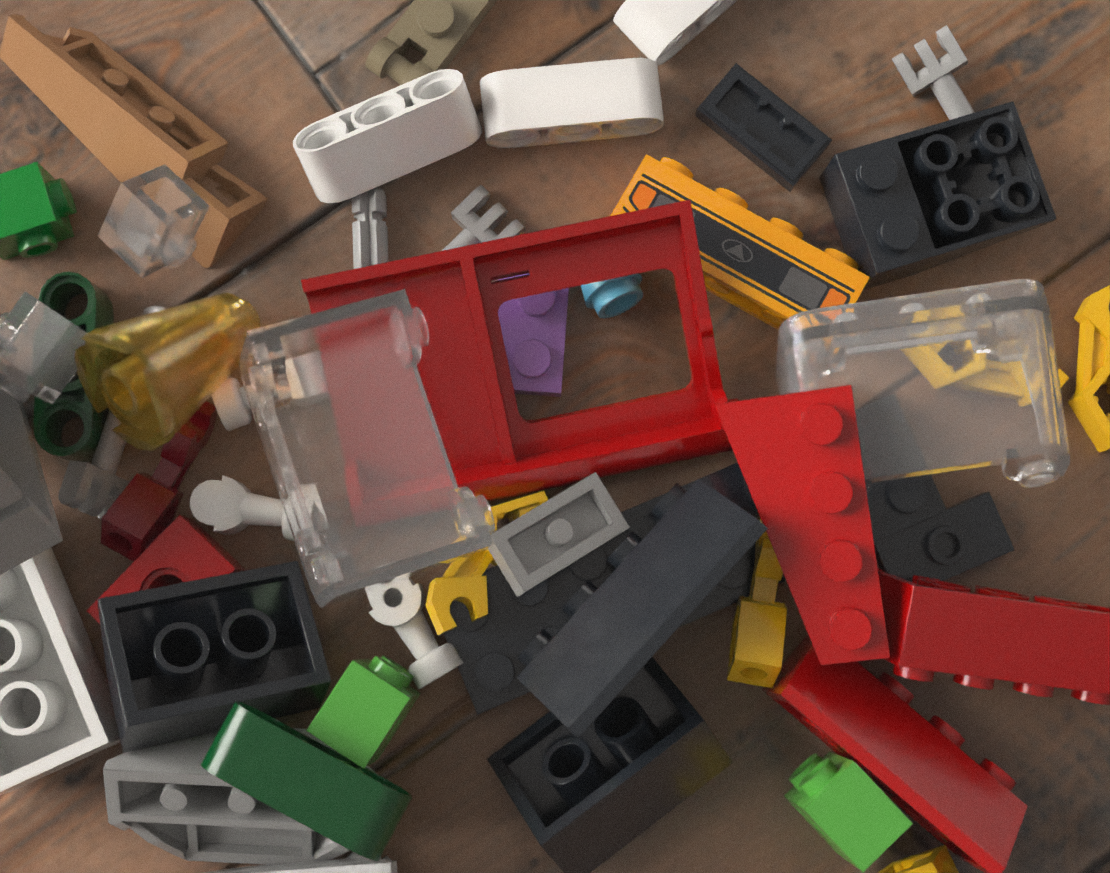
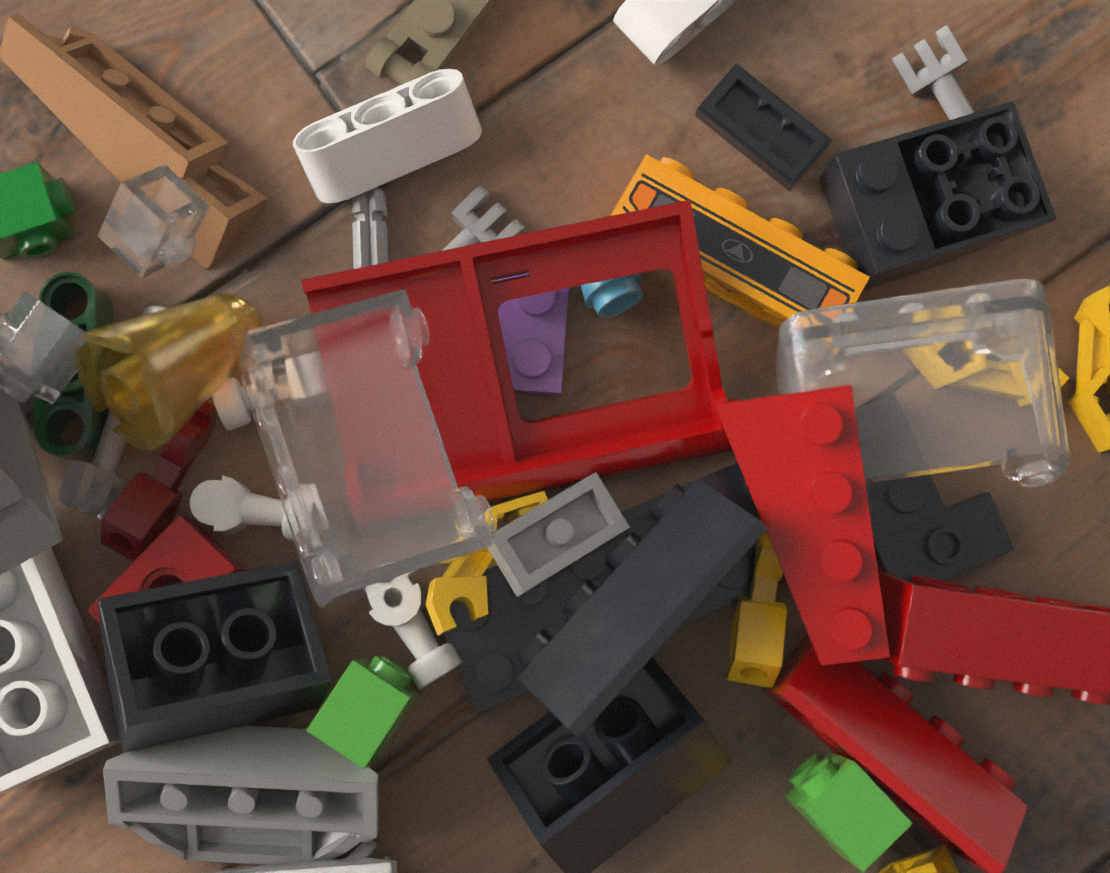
dark green beam [201,701,413,861] -> none
white beam [480,58,664,148] -> none

